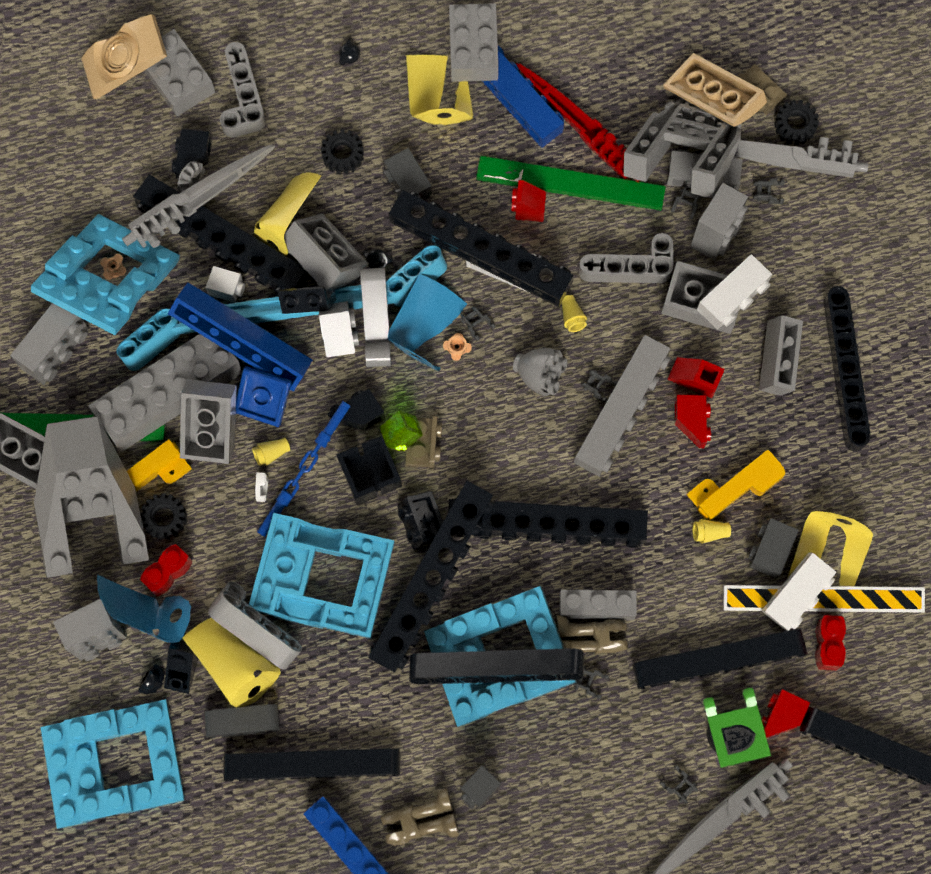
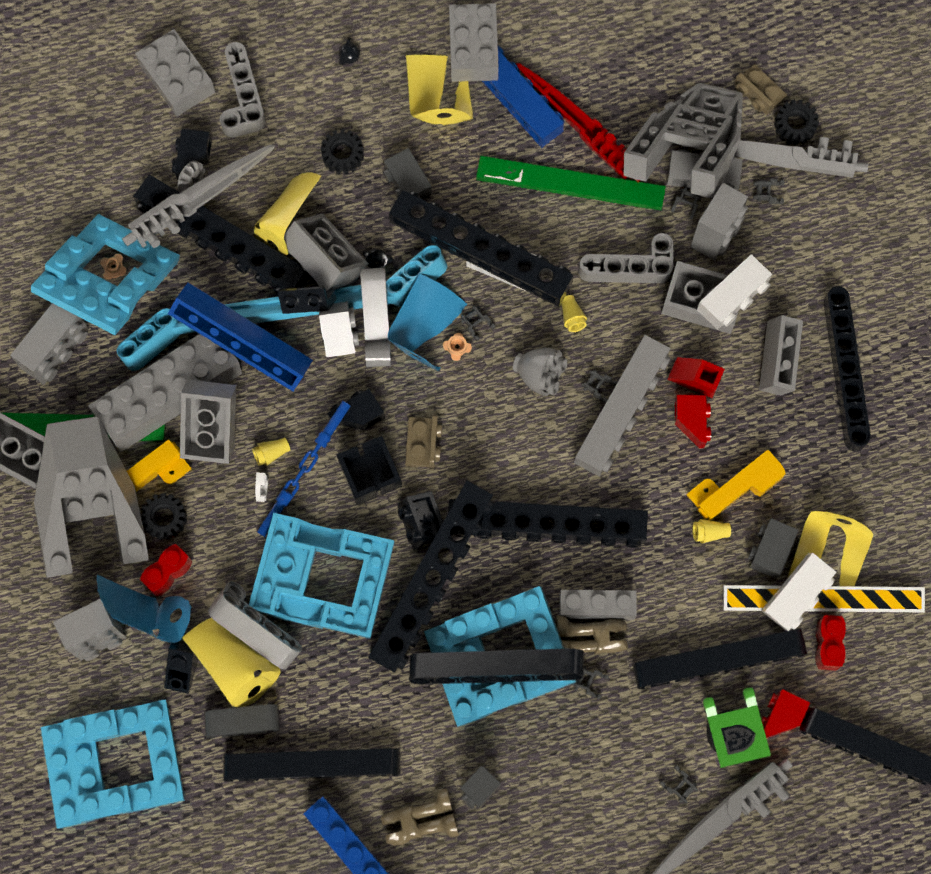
tan slope [82,14,167,99] -> none
black piece [138,664,165,695] -> none
white brick [206,266,245,303] -> none
blue tile [236,366,292,427] -> none
clear neon green brick [380,410,423,452] -> none
red slope [511,180,546,222] -> none
tan slope [663,53,767,127] -> none

